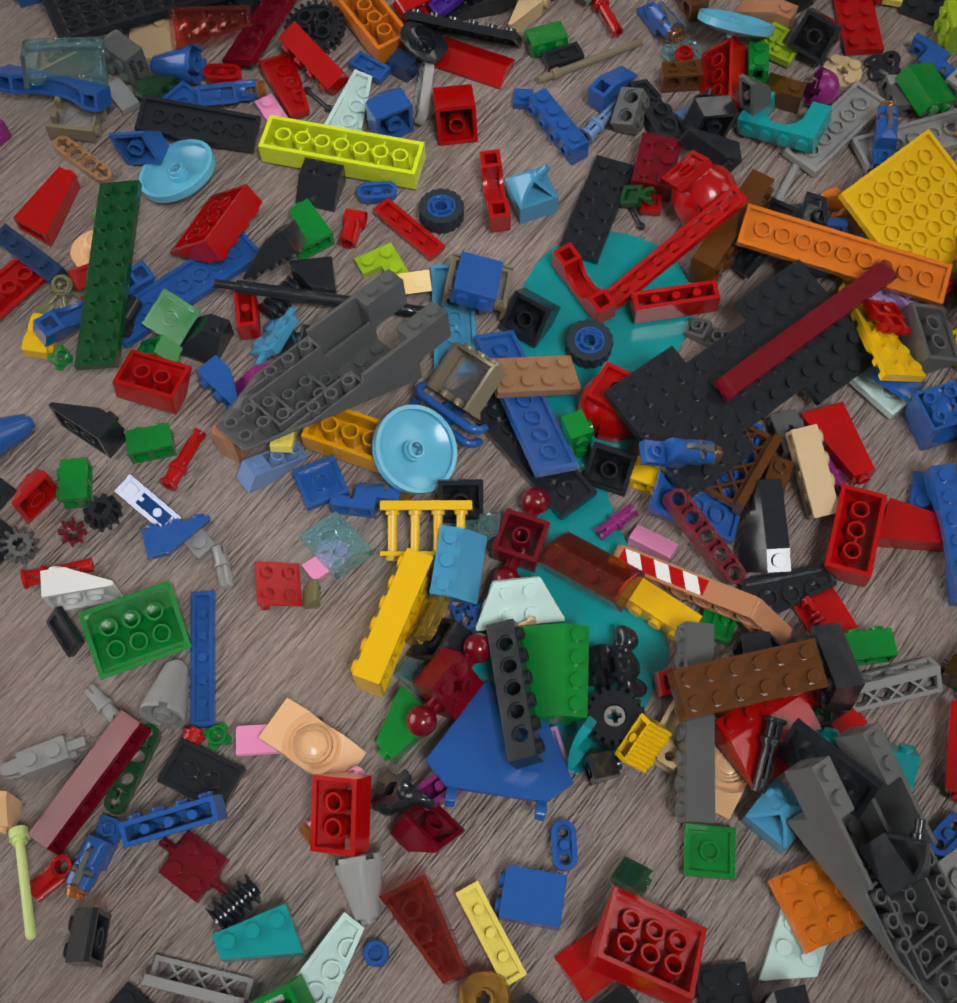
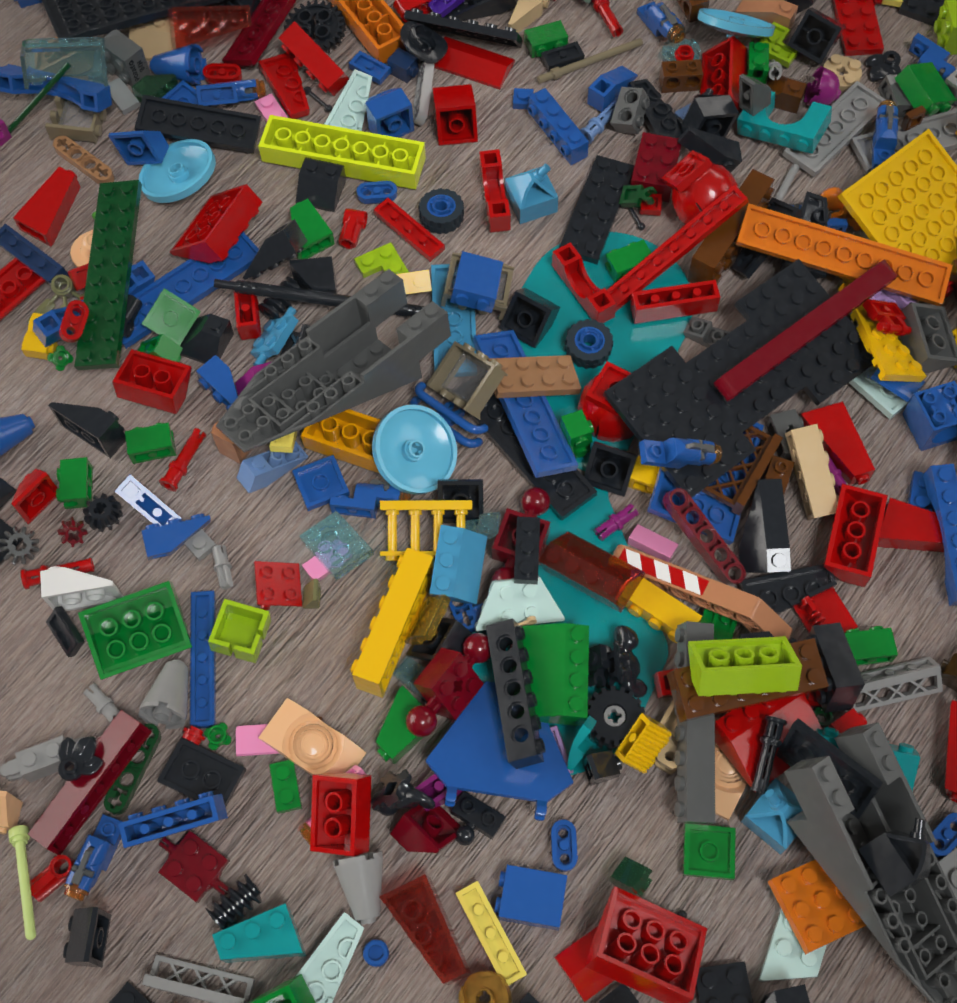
none -> dark green axle [8,62,71,134]
none -> black plate [57,737,104,781]
none -> red plate [59,300,89,343]
none -> lime piece [208,599,271,664]
none -> green plate [269,760,302,814]
none -> black plate [451,791,506,846]
none -> black plate [514,517,540,584]
none -> green brick [605,239,651,283]
none -> lime slope [688,636,802,697]
none -> light grey axle [768,59,782,80]
none -> reddish brown tile [901,105,926,131]

